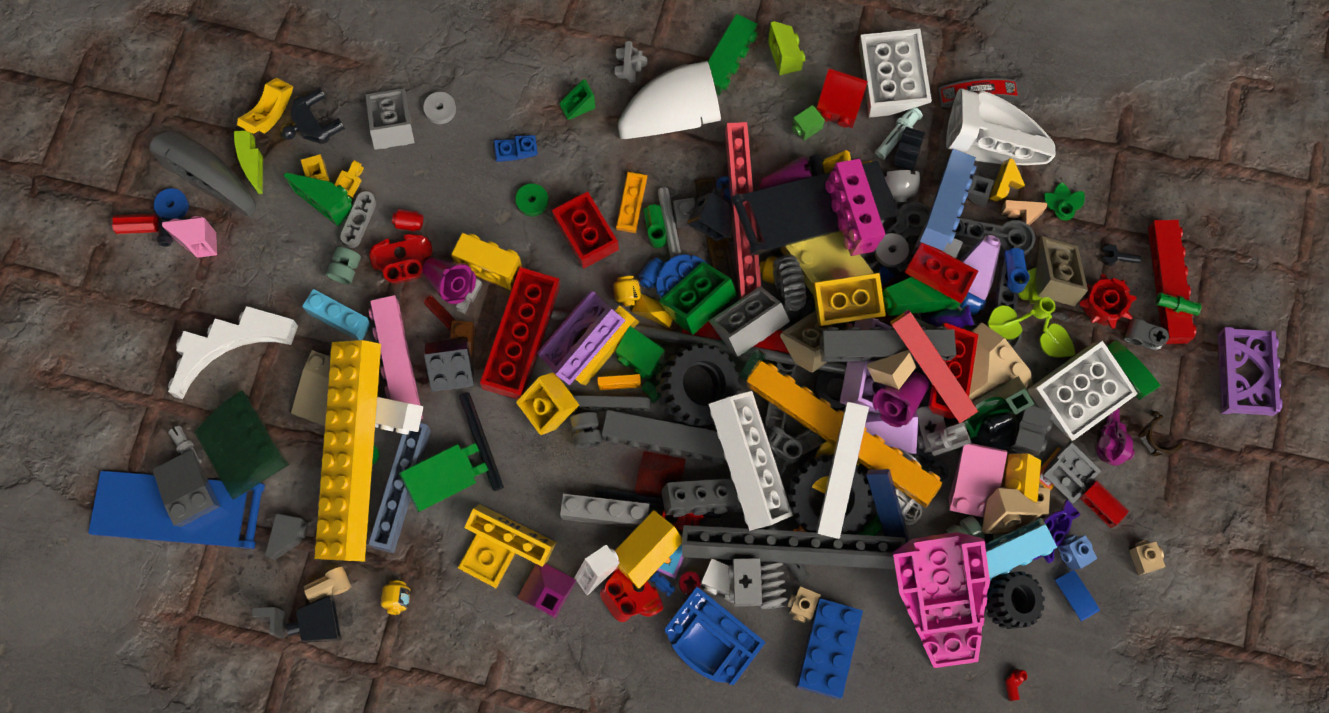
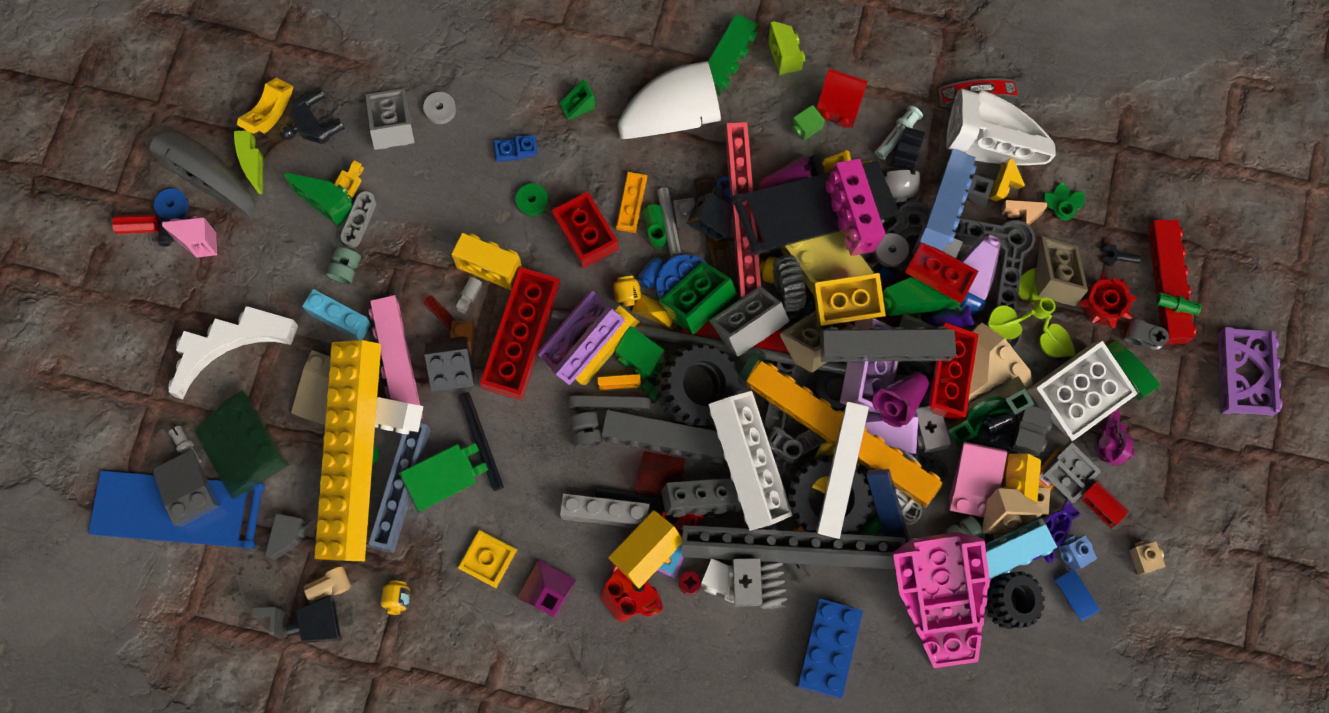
yellow brick [301,154,330,182] -> none
red piece [369,234,433,284] -> none
red brick [392,209,424,232] -> none
magenta cone [423,258,476,304] -> none
yellow brick [464,504,557,567] -> none
yellow brick [516,372,579,436] -> none
white slope [574,545,620,595] -> none
light grey hips [615,41,648,83] -> none
blue piece [650,572,676,597] -> none
blue slope [664,587,766,685] -> none
tan brick [787,587,820,623] -> none
white slope [859,29,932,118] -> none
tan slope [867,350,916,389] -> none
tile [890,310,978,423] -> none
light grey hips [926,422,971,456] -> none
blue piece [1004,248,1030,293] -> none
red arm [1005,669,1028,701] -> none
dark brown helmet [1139,411,1183,456] -> none

